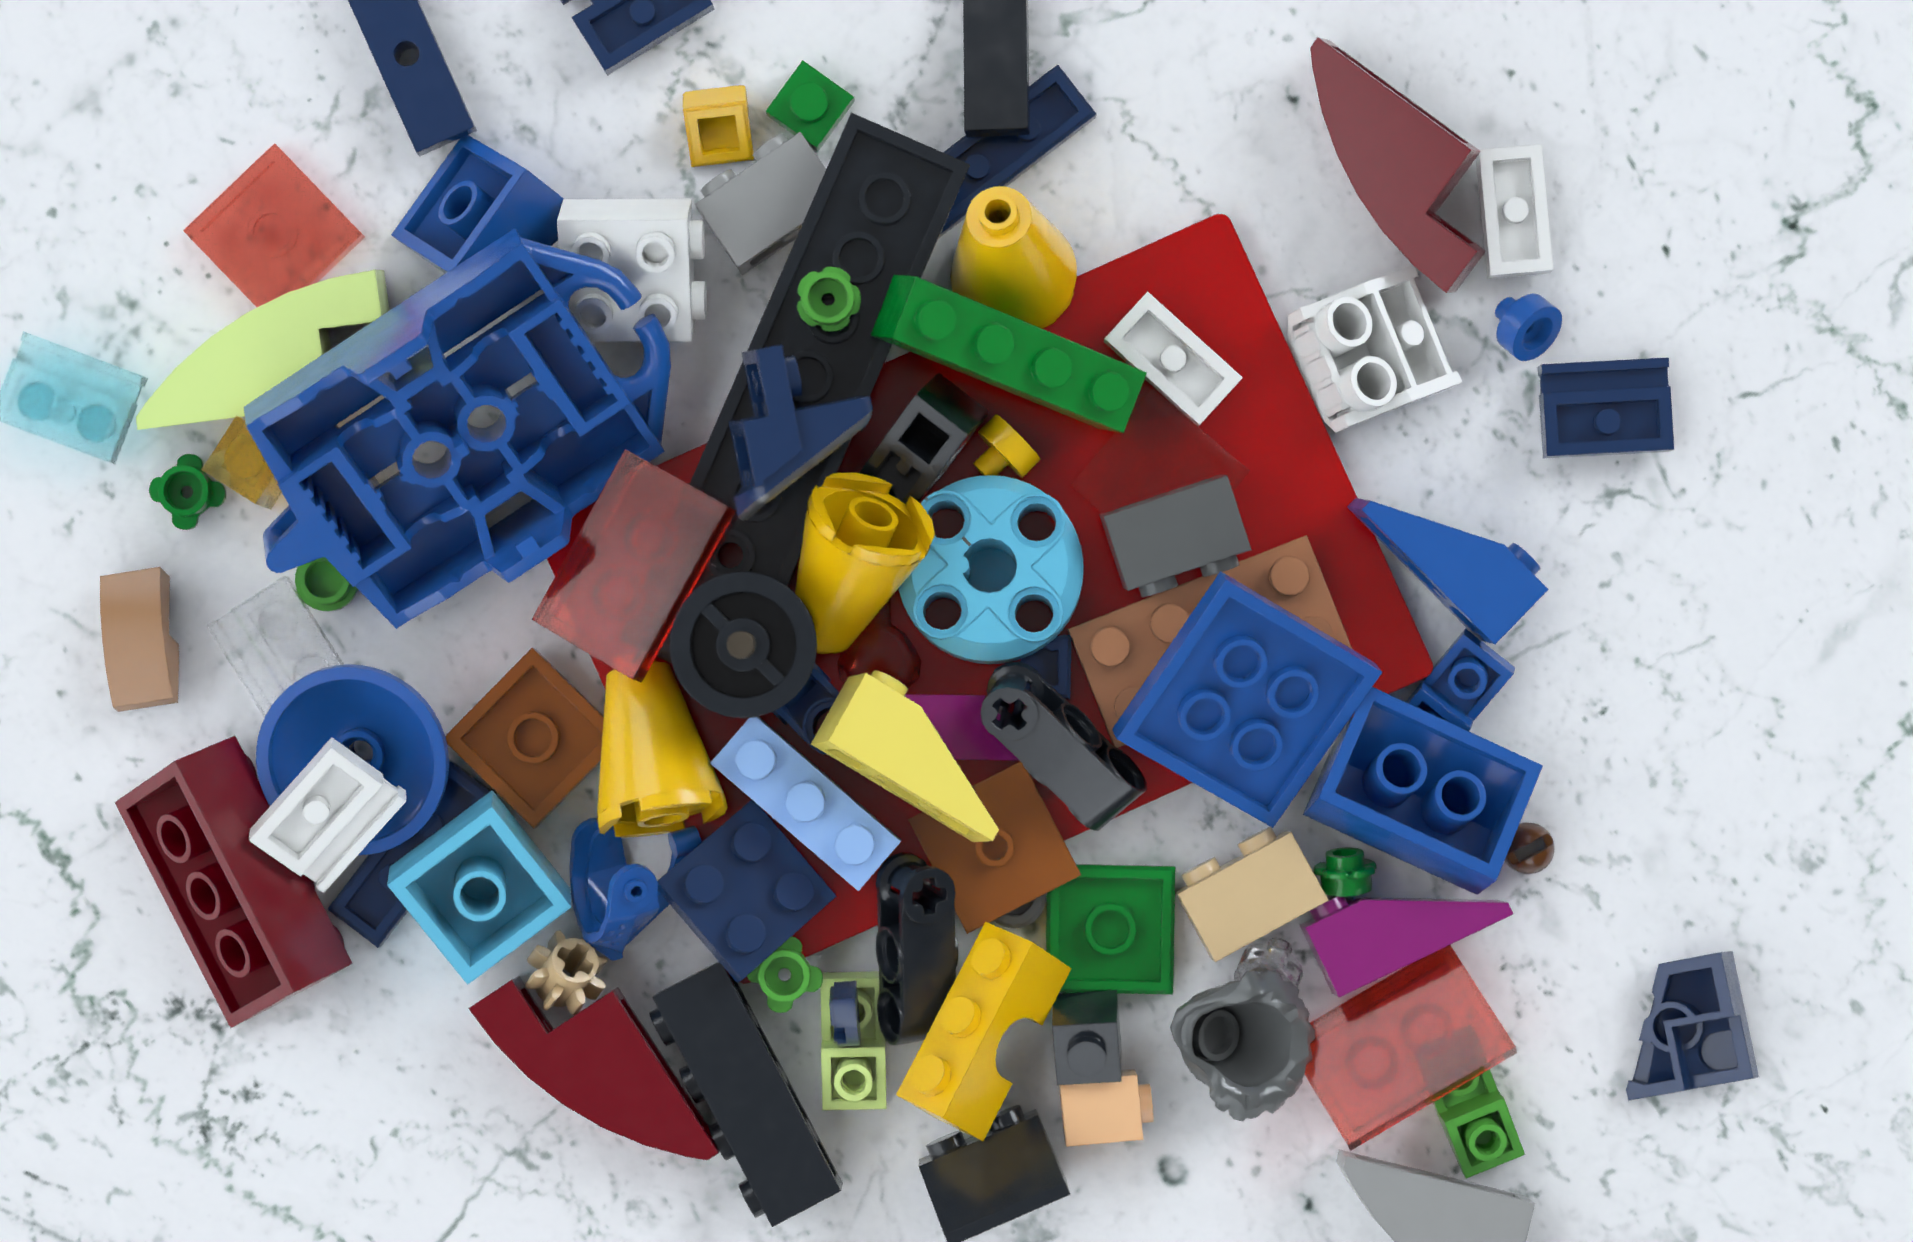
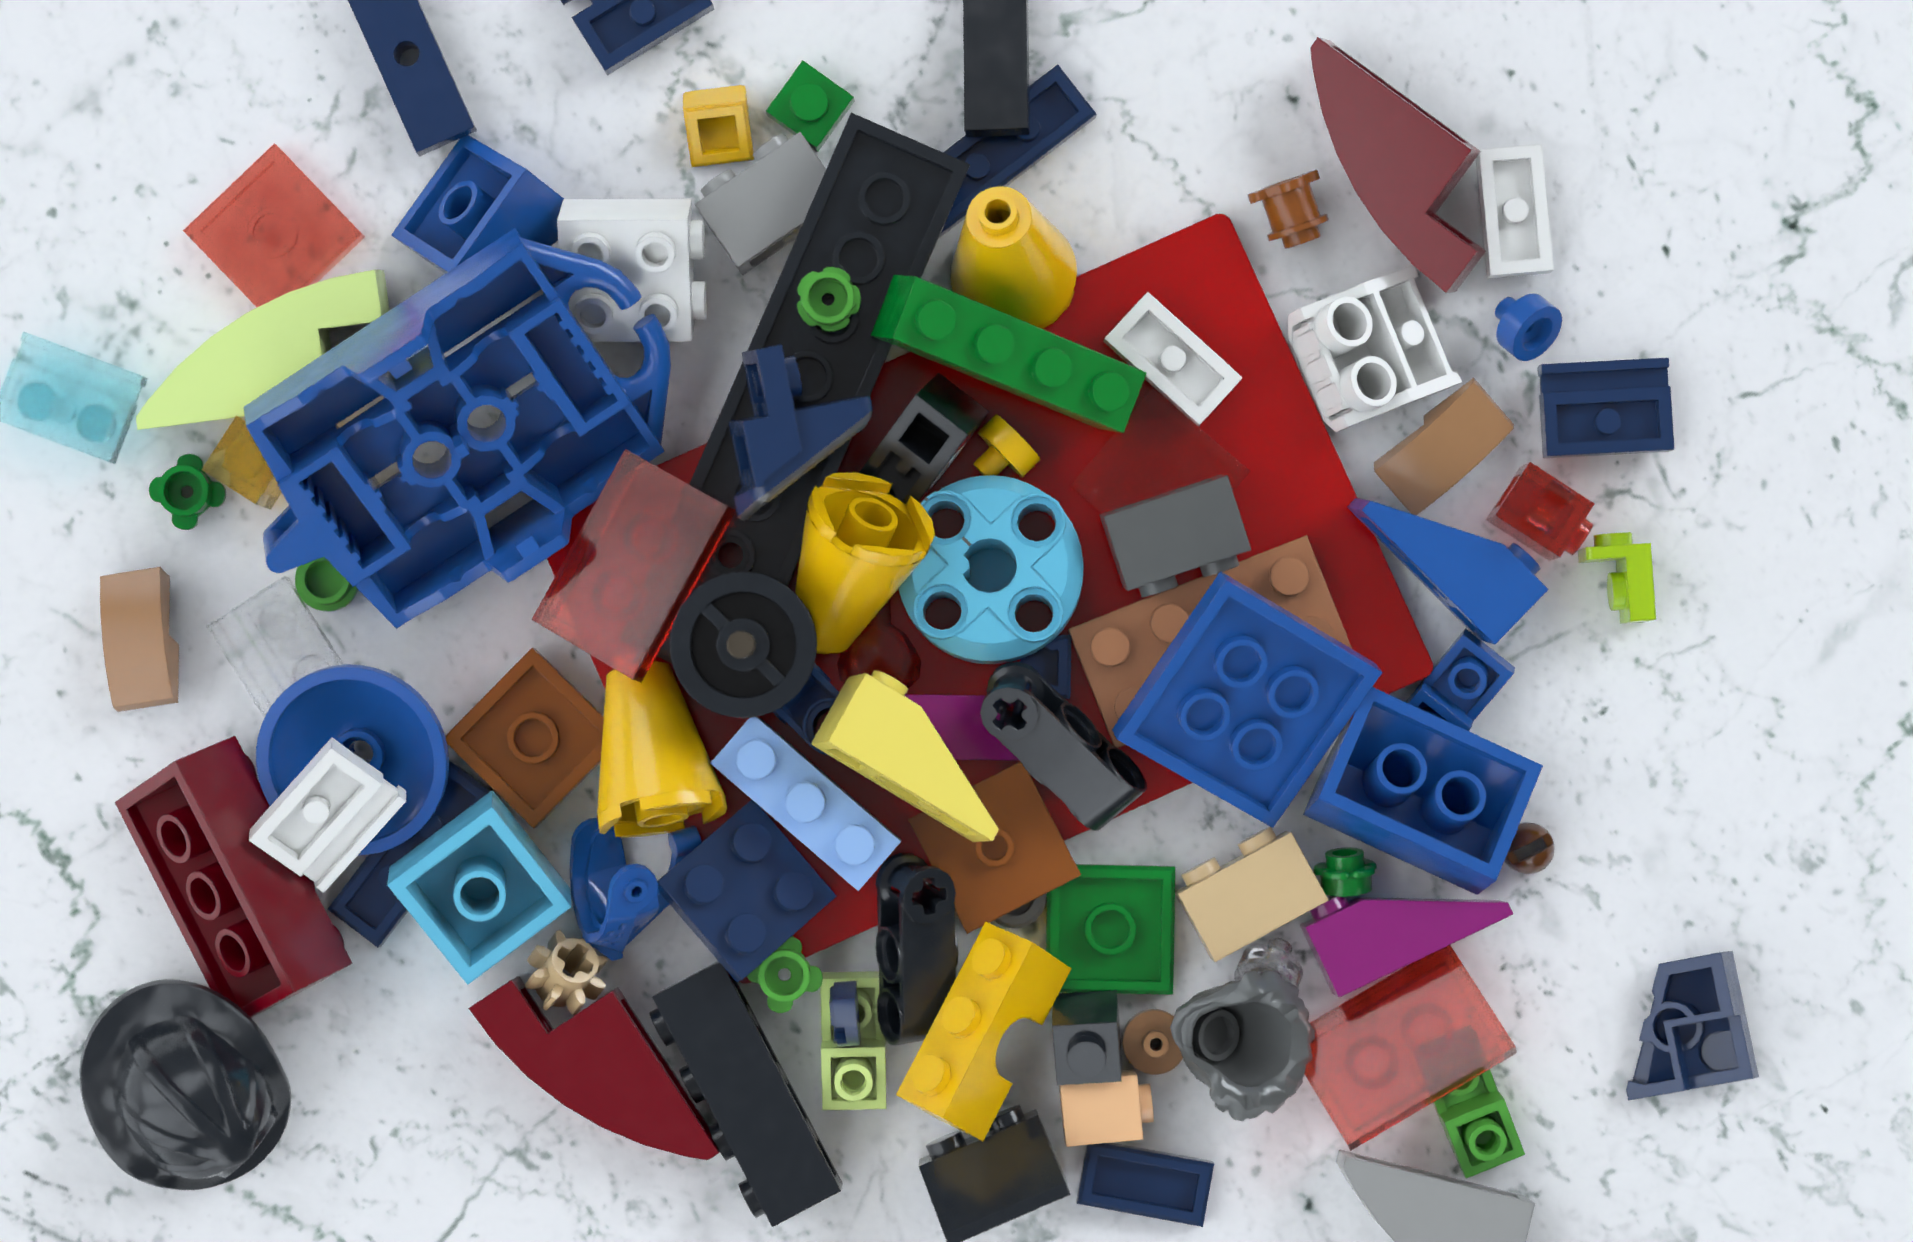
none -> black piece [79,979,291,1190]
none -> dark blue tile [1076,1143,1214,1227]
none -> medium nougat tile [1122,1009,1183,1075]
none -> dark orange brick [1247,170,1329,249]
none -> medium nougat slope [1374,378,1514,516]
none -> clear red brick [1486,462,1595,561]
none -> lime bracket [1578,532,1656,624]

